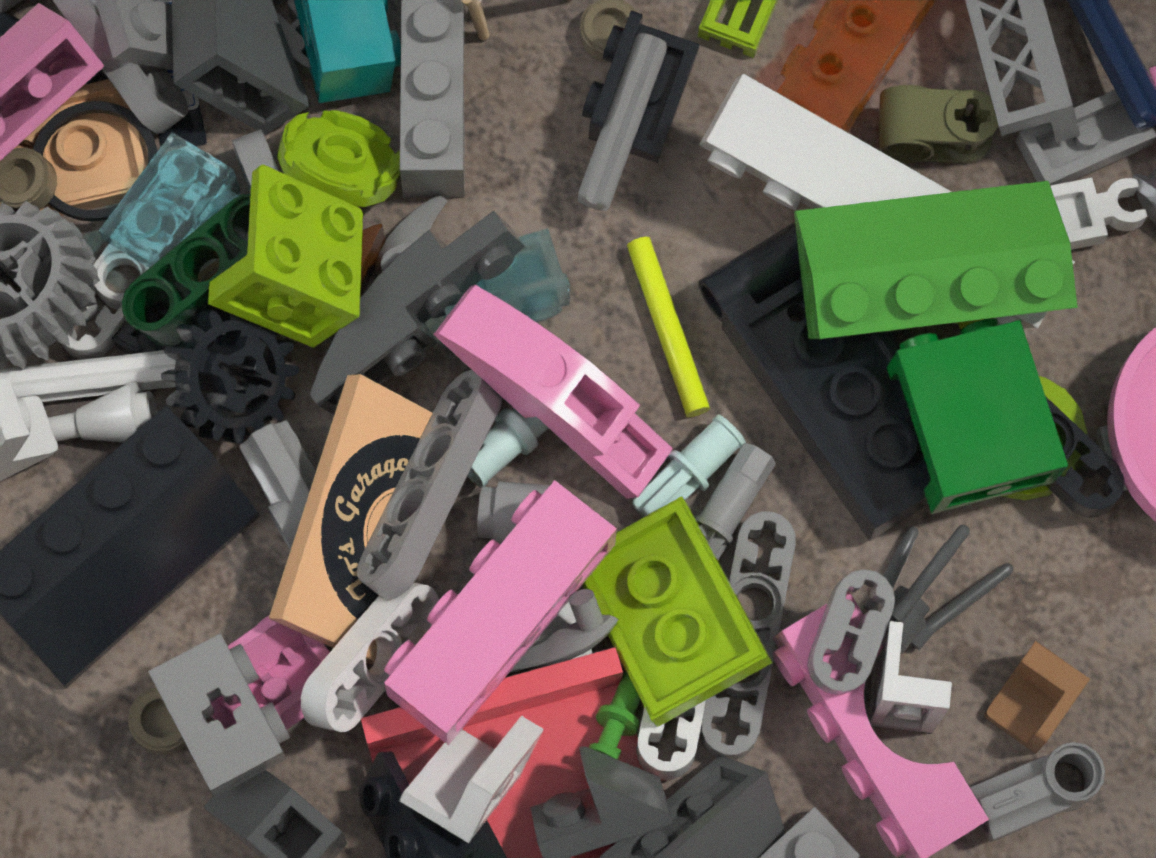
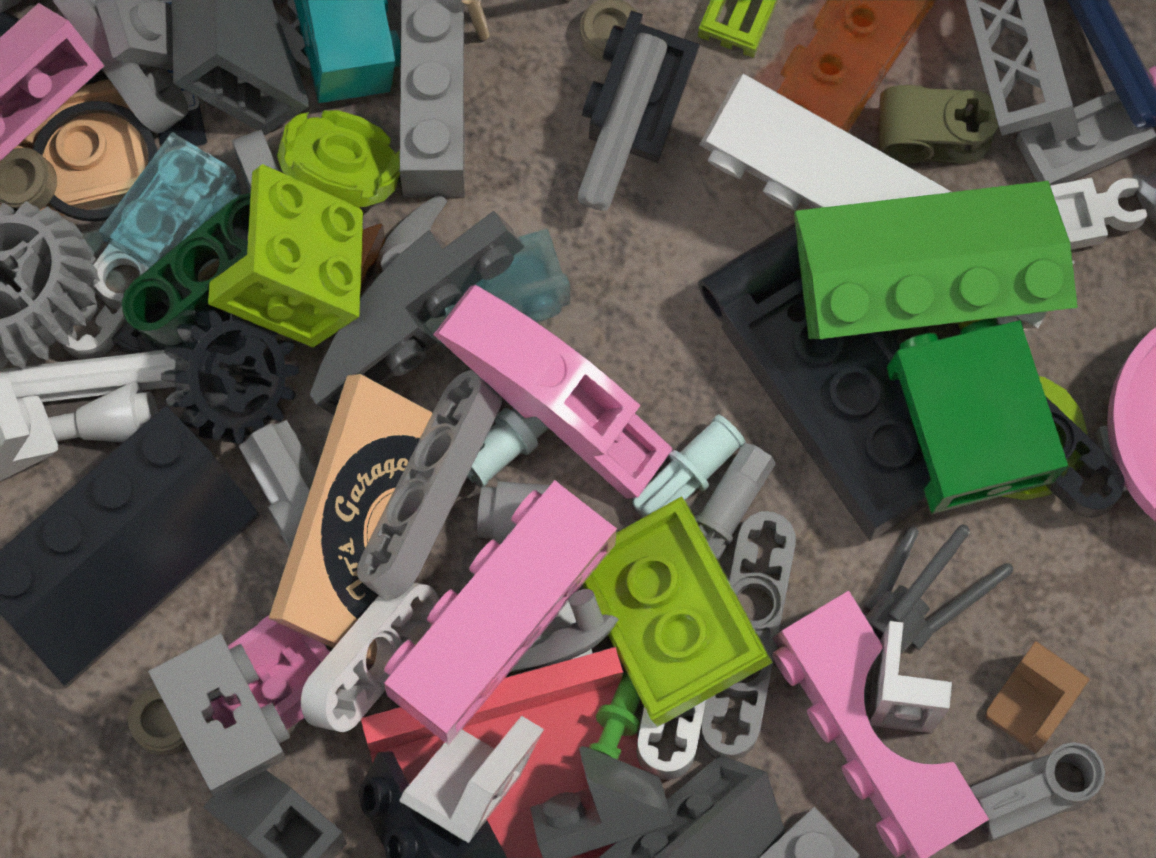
neon yellow bar [627,237,710,417] -> none
light grey beam [807,569,895,695] -> none

